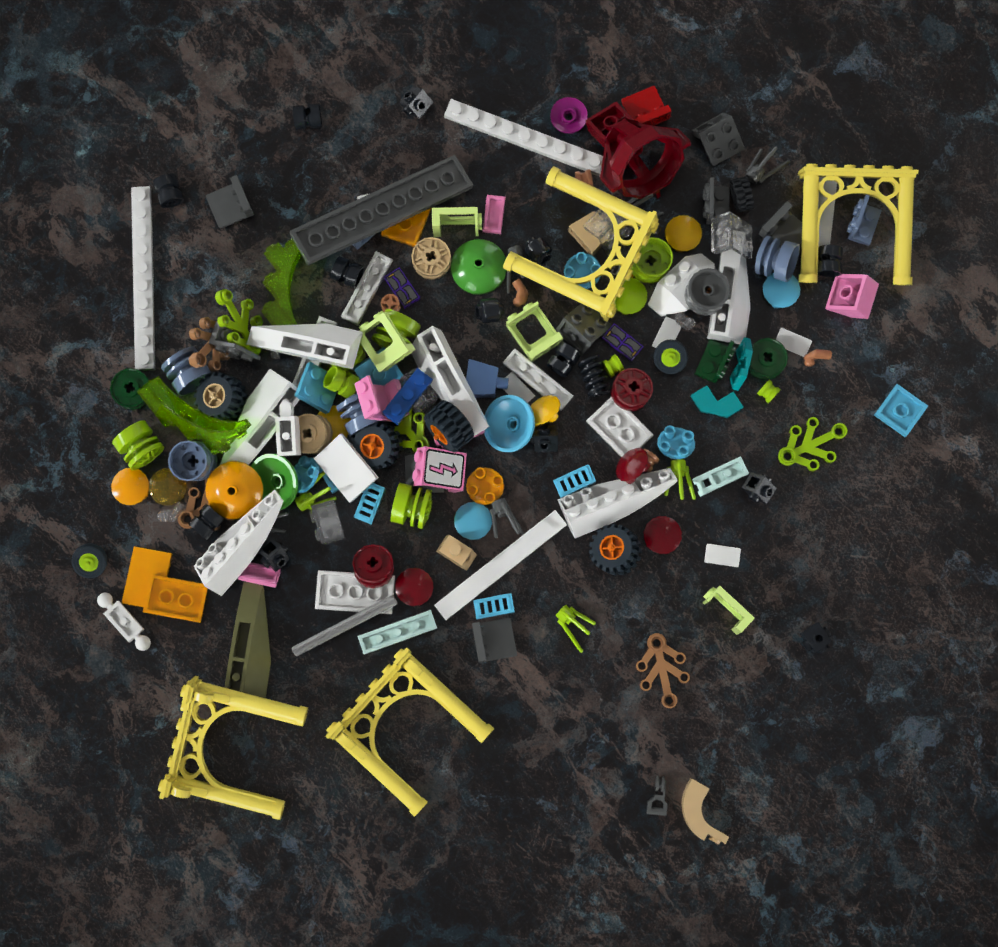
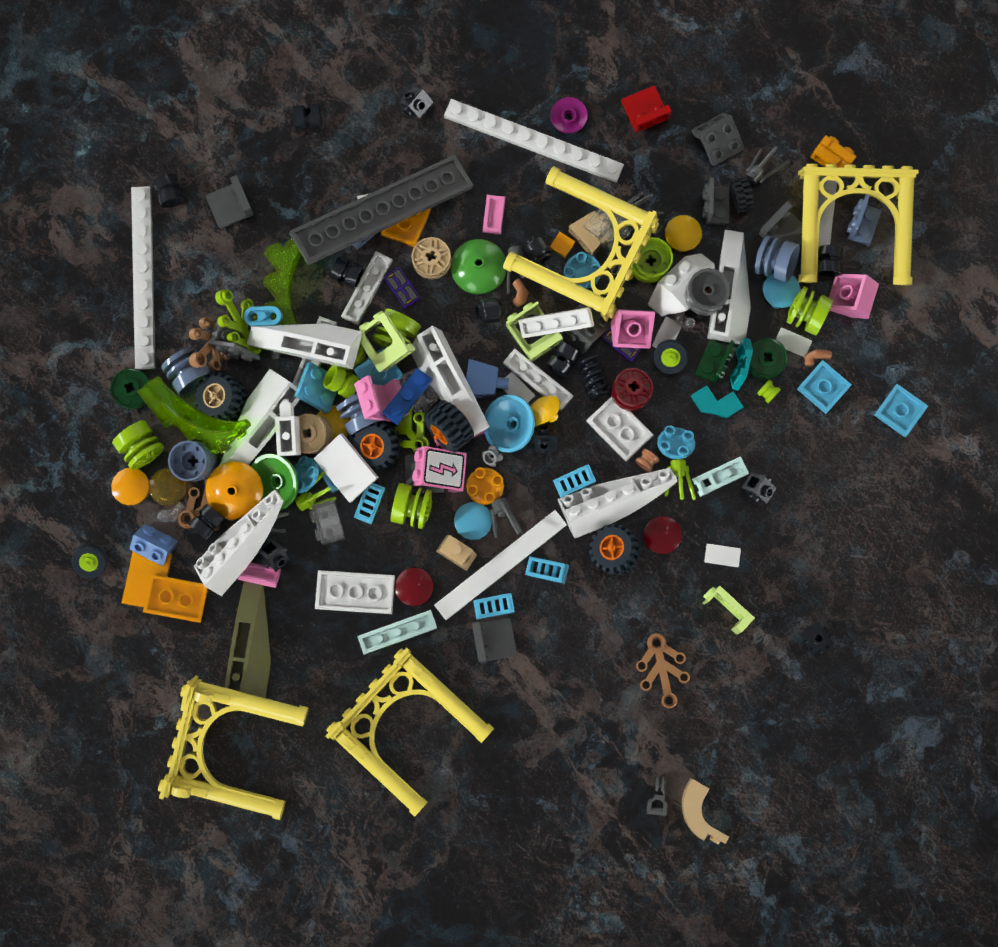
white plate [97,592,151,651] -> none
light grey axle [292,595,397,656] -> none
dark red wheel [352,544,394,588] -> none
nougat wheel [381,294,400,312] -> none
yellowish green window [432,207,482,237] -> none
lime plant [556,605,596,653] -> none
nougat wheel [575,169,593,186] -> none
dark red plate [585,102,691,199] -> none
lime wheel [602,354,624,378] -> none
lime dish [615,278,647,315] -> none
dark red dish [616,448,651,484] -> none
clear bracket [711,211,753,259] -> none
lime plant [778,417,848,471] -> none
none -> medium blue bracket [130,524,178,566]
none -> medium azure plate [244,306,283,326]
none -> light grey plate [482,445,503,467]
none -> white tile [518,307,594,338]
none -> medium azure slope [525,556,569,584]
none -> light orange tile [550,232,576,258]
none -> bright pink slope [611,309,655,349]
none -> lime wheel [786,286,833,336]
none -> medium azure plate [797,360,852,414]
none -> light orange brick [811,135,857,168]

